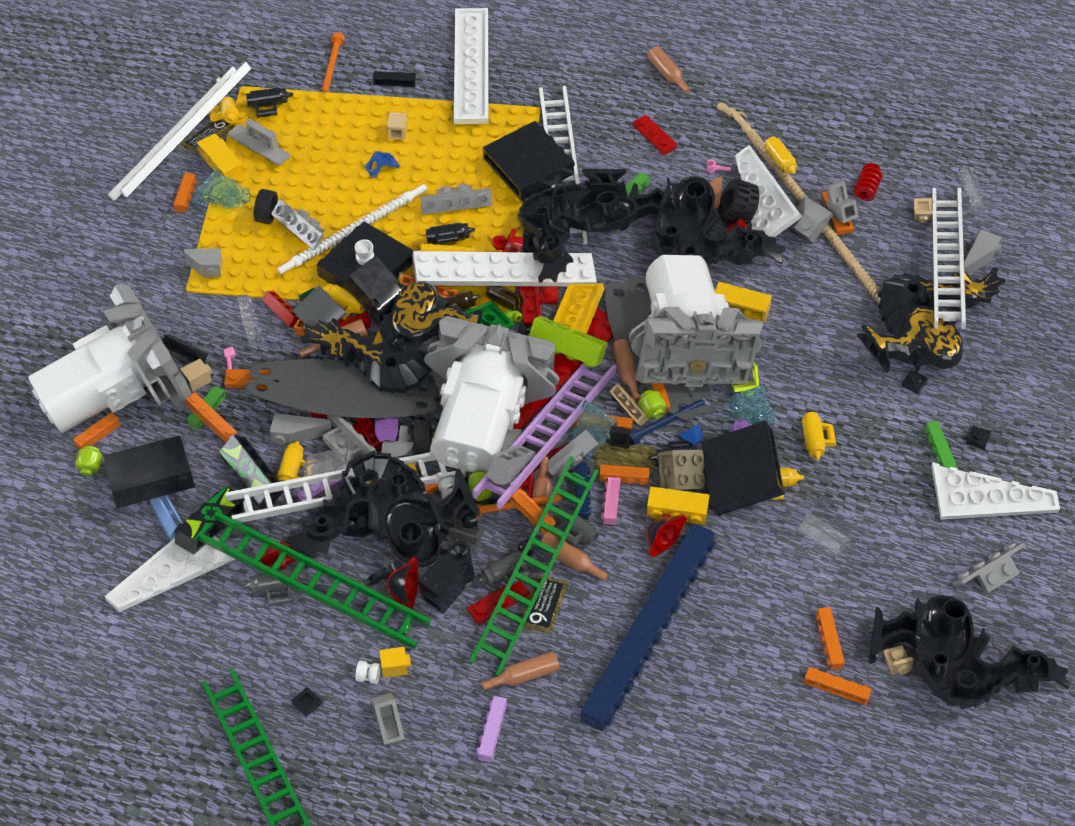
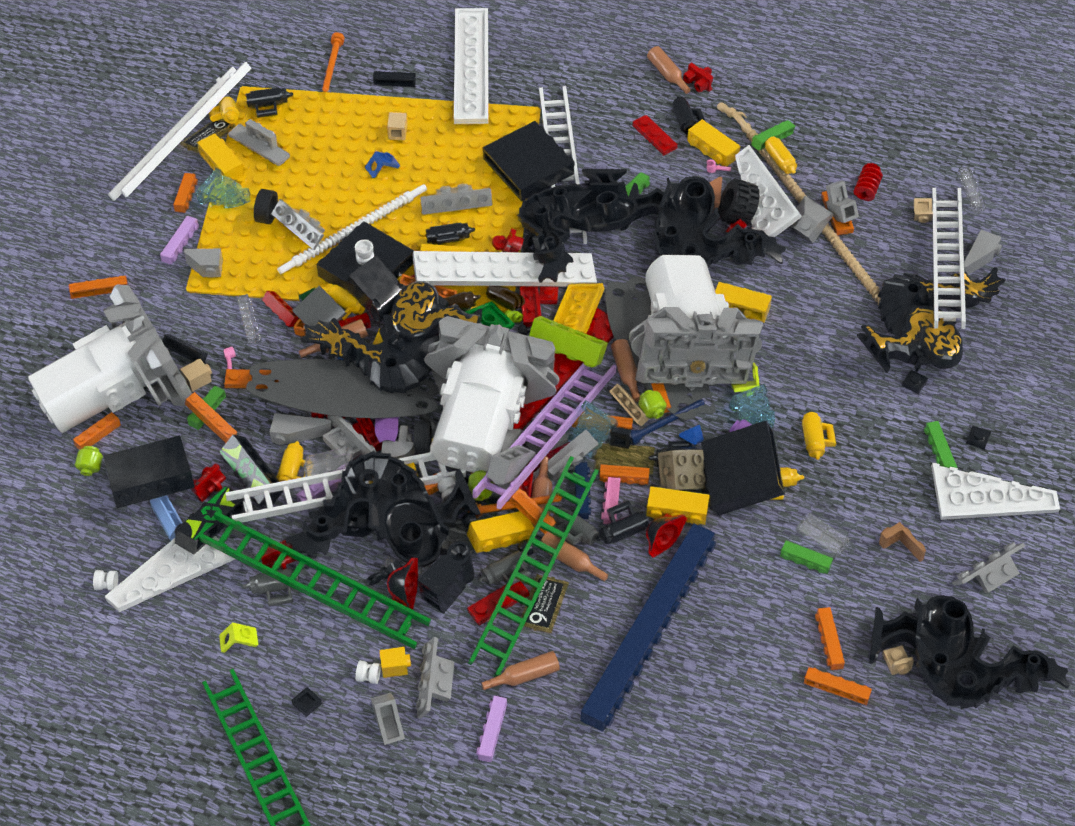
none -> orange piece [69,275,128,299]
none -> white wheel [93,570,118,591]
none -> lavender piece [160,216,199,264]
none -> red hips [191,463,226,502]
none -> neon yellow bracket [219,622,258,653]
none -> light grey bracket [416,637,454,719]
none -> yellow brick [467,511,534,553]
none -> black piece [596,500,649,544]
none -> black piece [673,97,706,135]
none -> red hips [683,63,713,93]
none -> yellow brick [687,119,740,167]
none -> bright green piece [751,120,796,151]
none -> bright green piece [780,541,833,574]
none -> medium nougat bracket [879,522,926,562]

